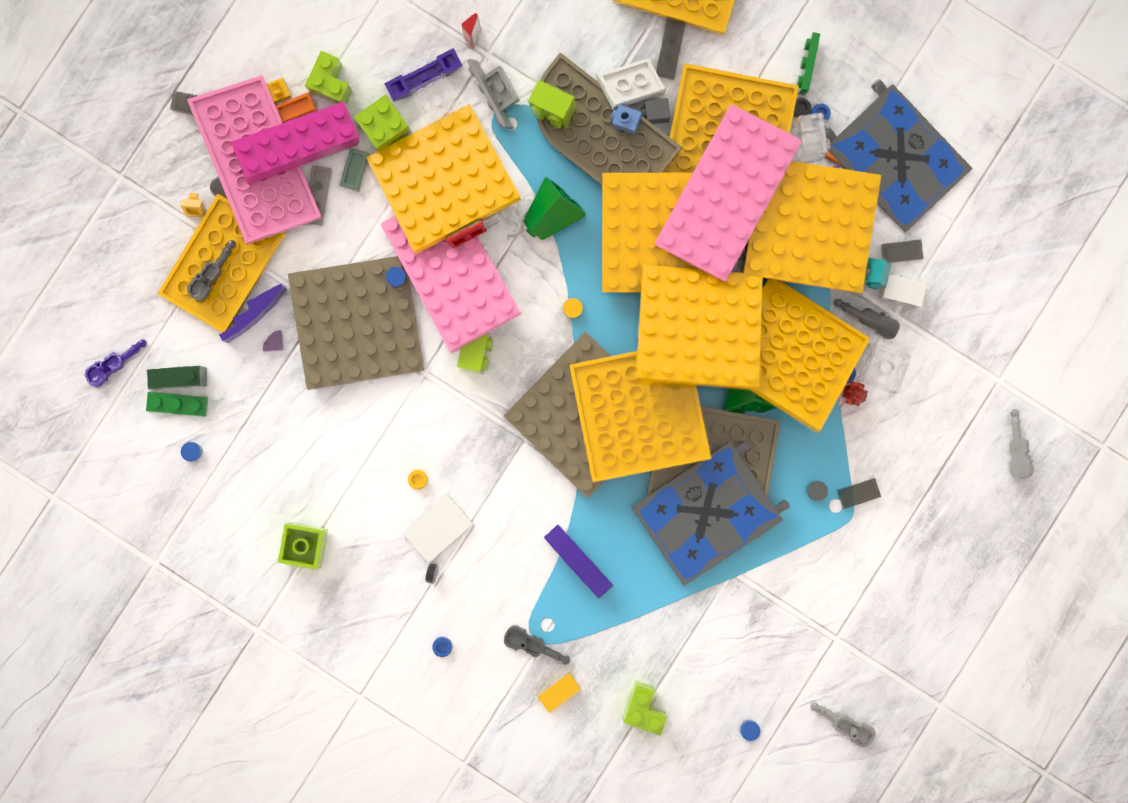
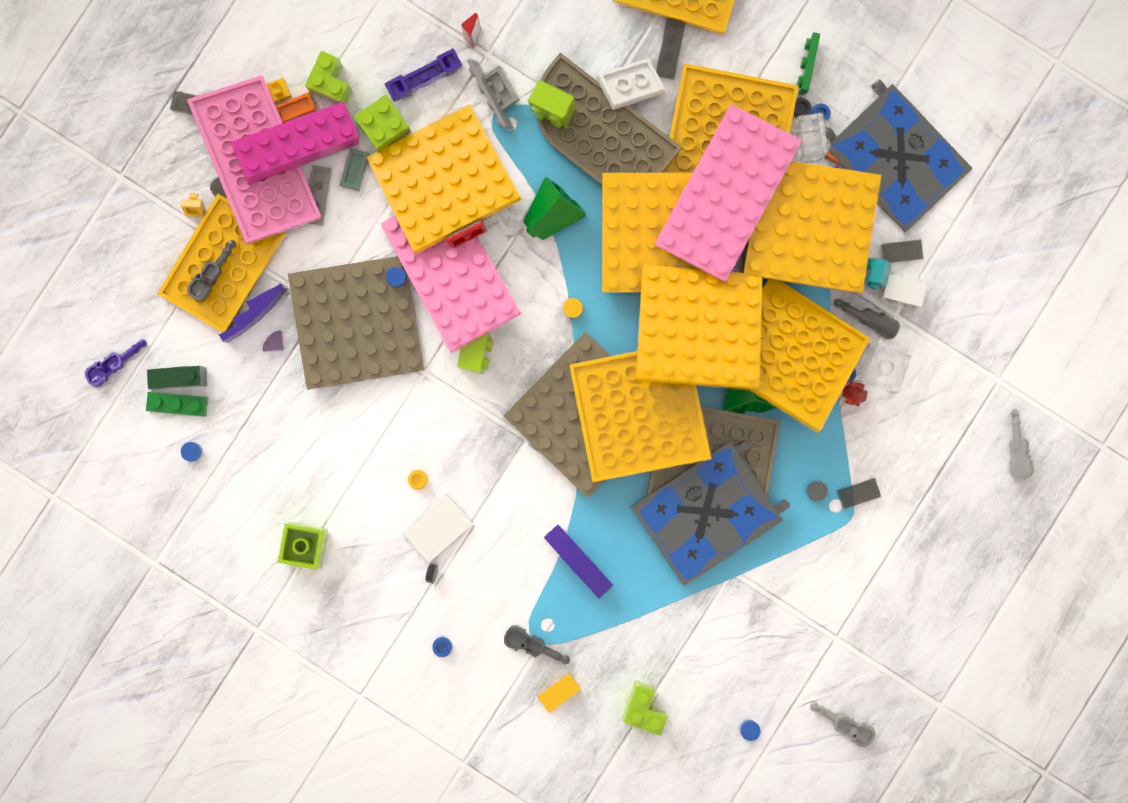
medium blue brick [610,105,642,135] -> none
dark grey brick [641,98,671,124] -> none

